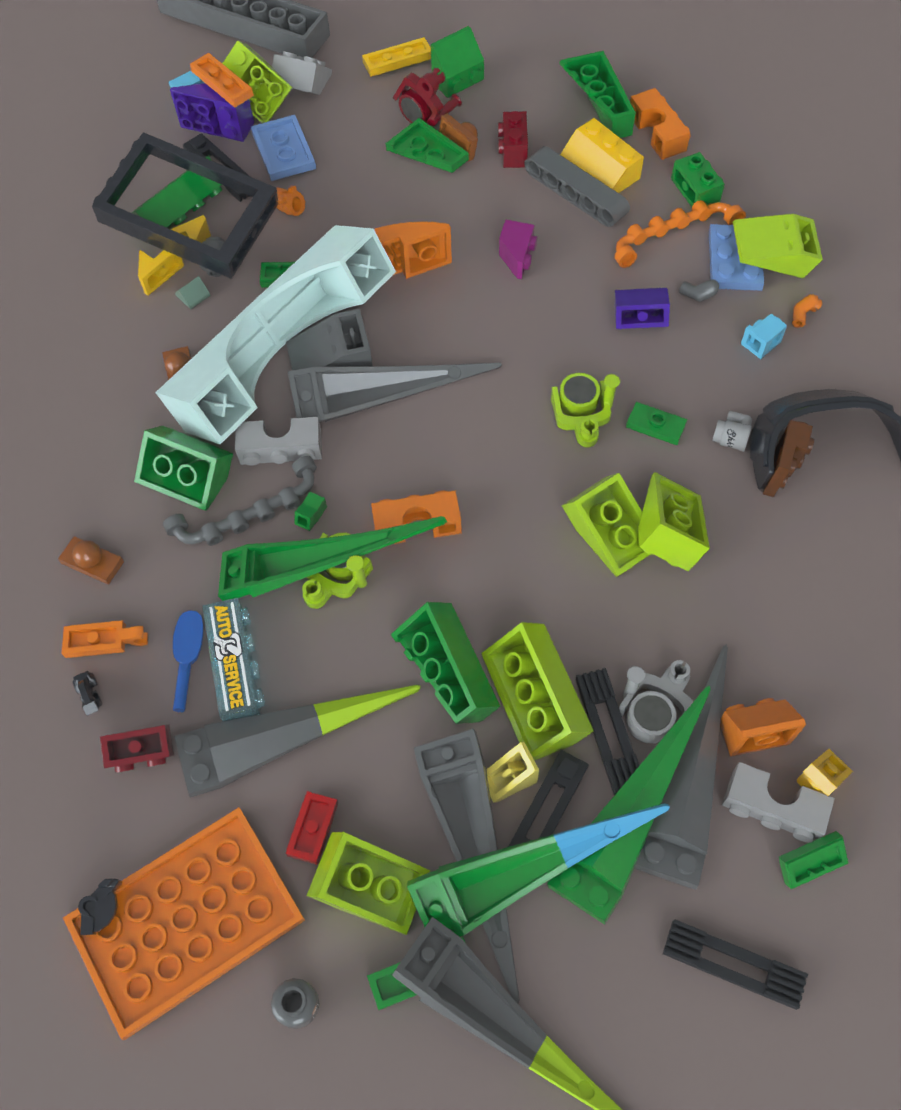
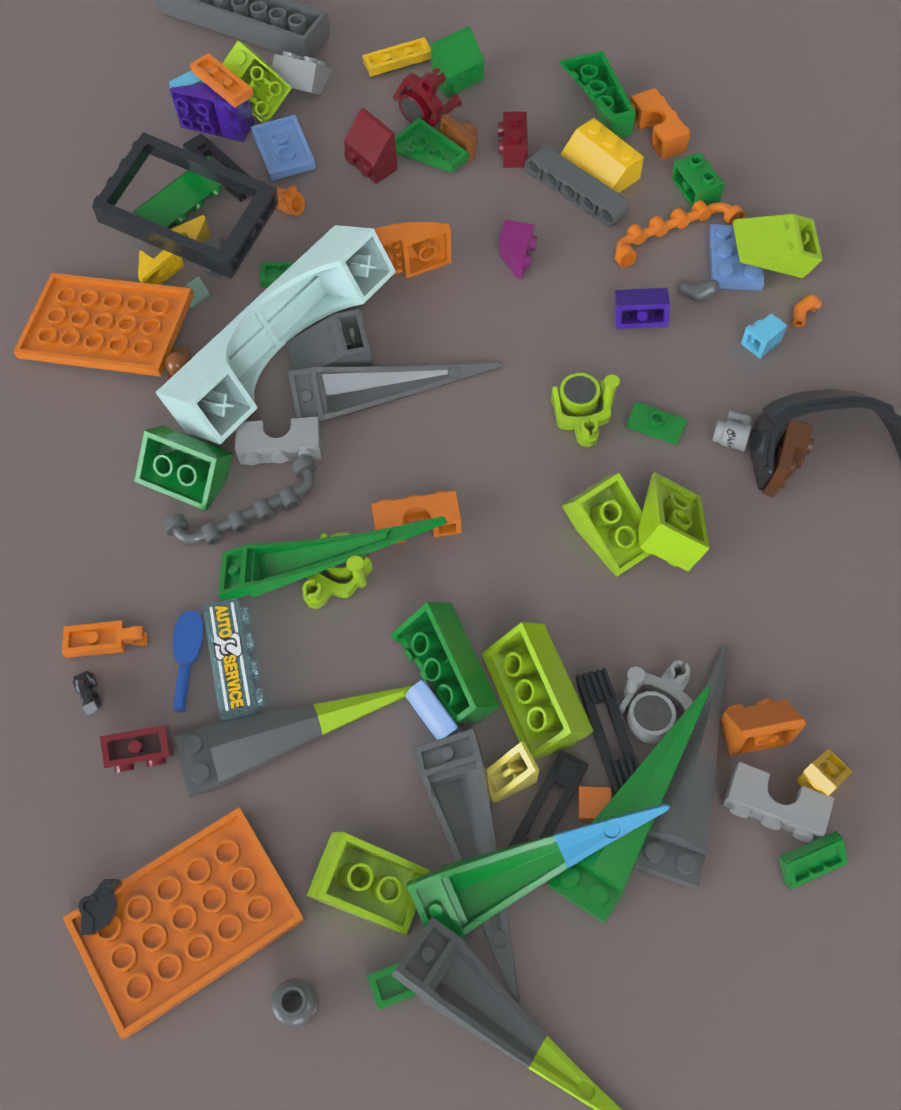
dark orange tile [58,536,124,585] -> none
red plate [285,791,338,865] -> none
green piece [294,492,327,531] -> none
black container [662,919,808,1010] -> none
none -> orange plate [13,273,194,377]
none -> dark red slope [344,108,398,184]
none -> light blue brick [406,680,462,740]
none -> orange tile [578,786,611,822]

